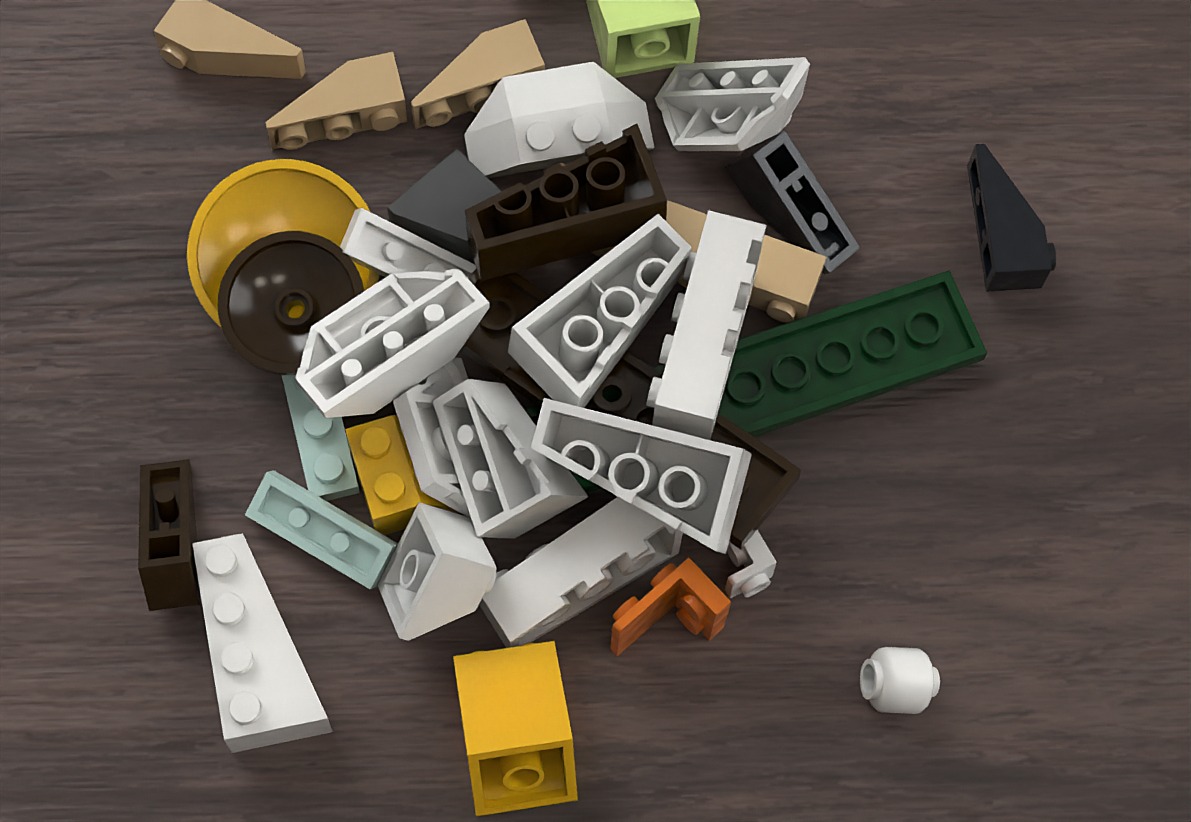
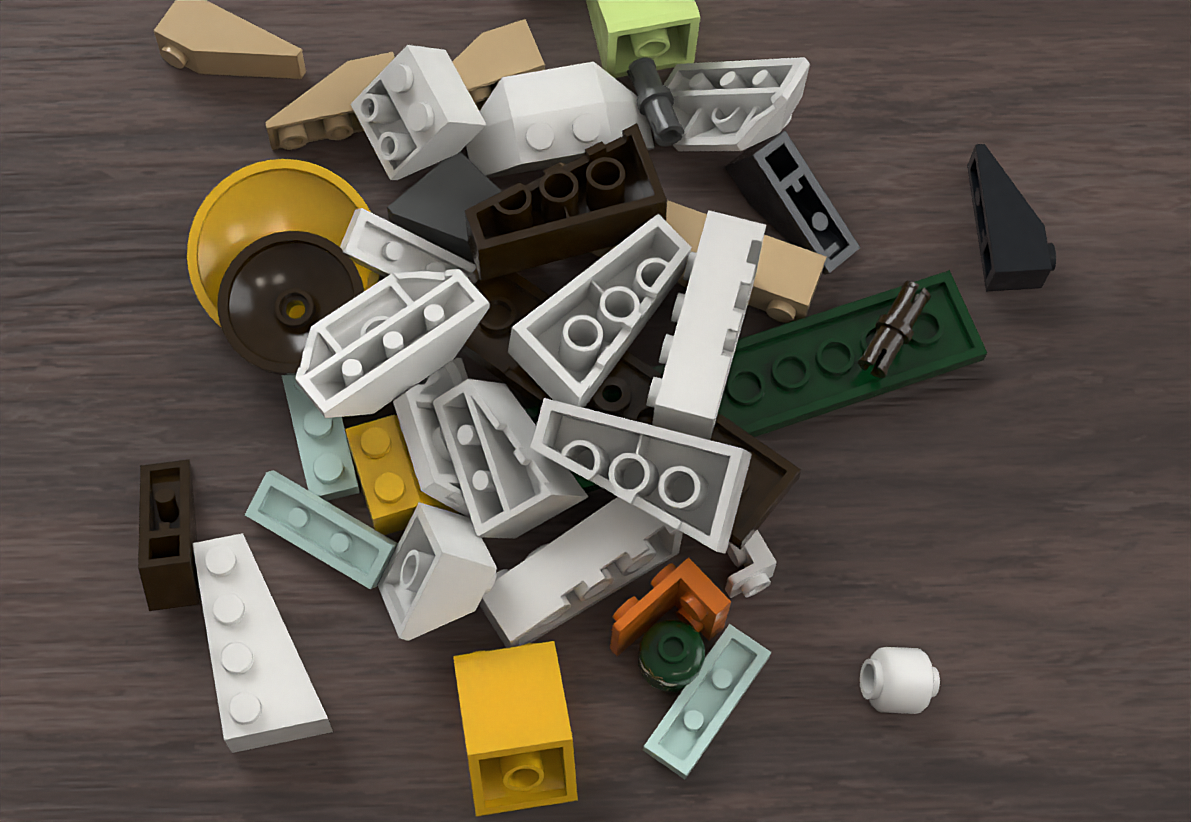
none -> white slope [351,45,486,180]
none -> dark grey pin [627,57,684,146]
none -> dark green head [638,620,705,692]
none -> light aqua plate [643,624,771,779]
none -> dark brown pin [858,281,931,378]

